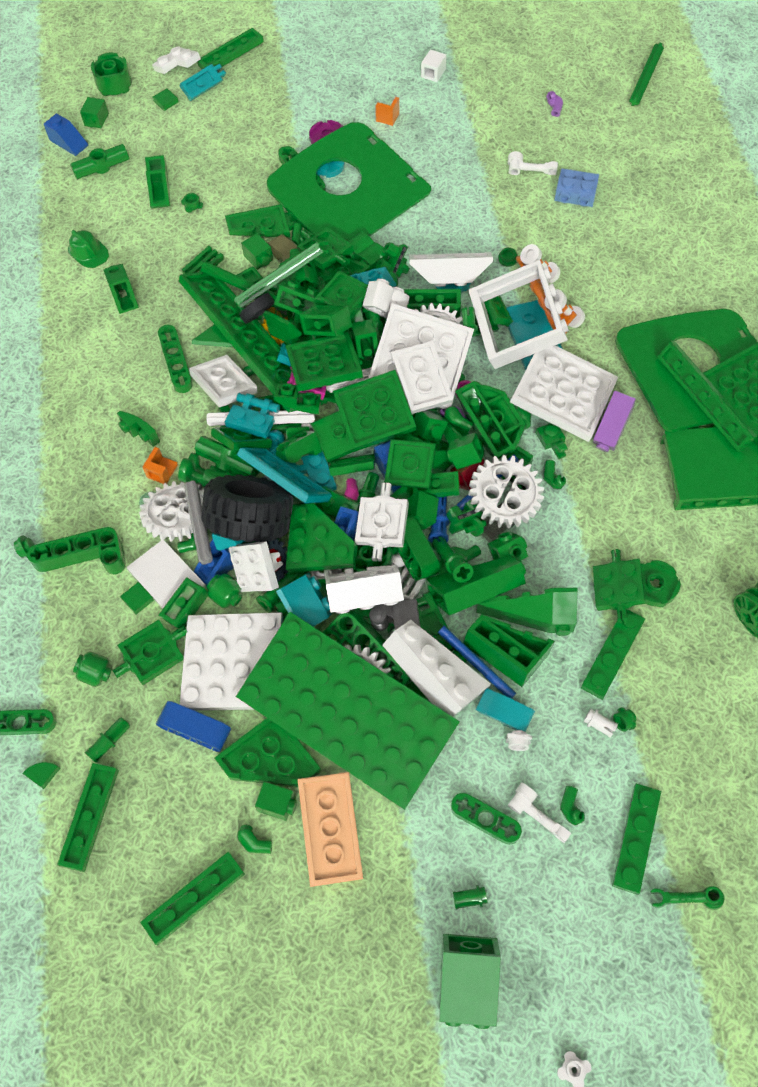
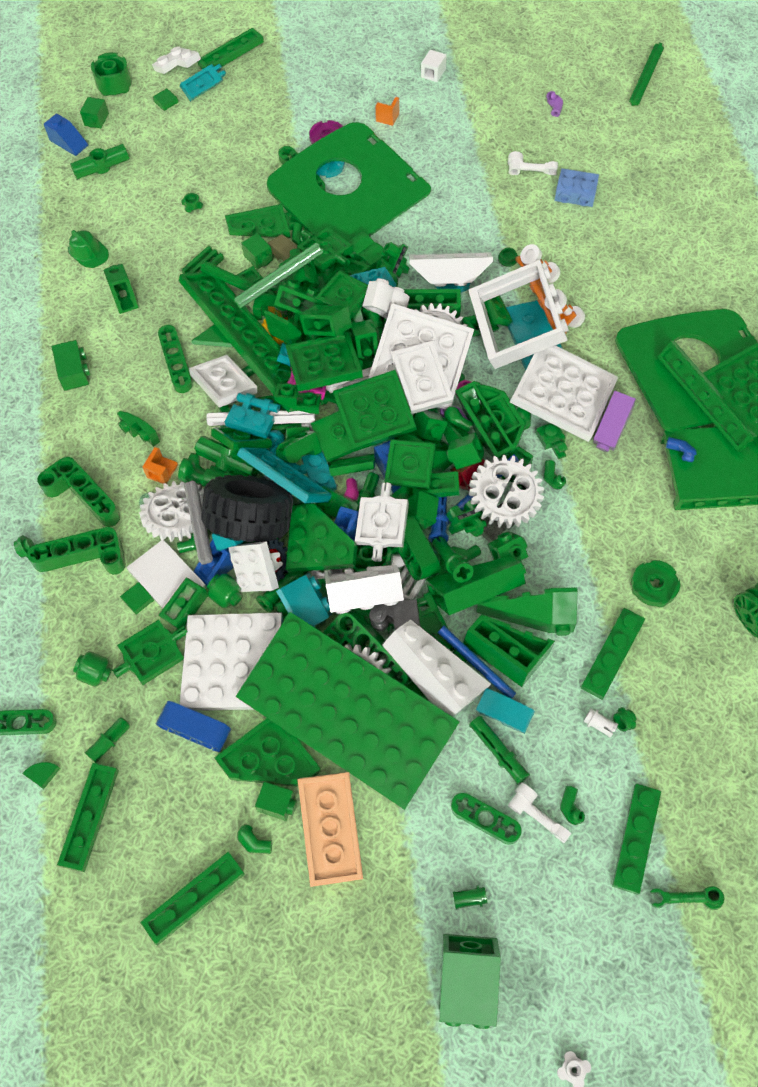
green slope [145,155,170,209] -> none
black tyre [239,293,275,324] -> none
green pin [461,307,478,336] -> none
white plate [506,730,532,751] -> none
green plate [593,549,646,623] -> none
none -> green beam [37,457,120,527]
none -> green brick [51,340,91,391]
none -> green pin [469,716,530,785]
none -> blue arm [666,437,697,462]

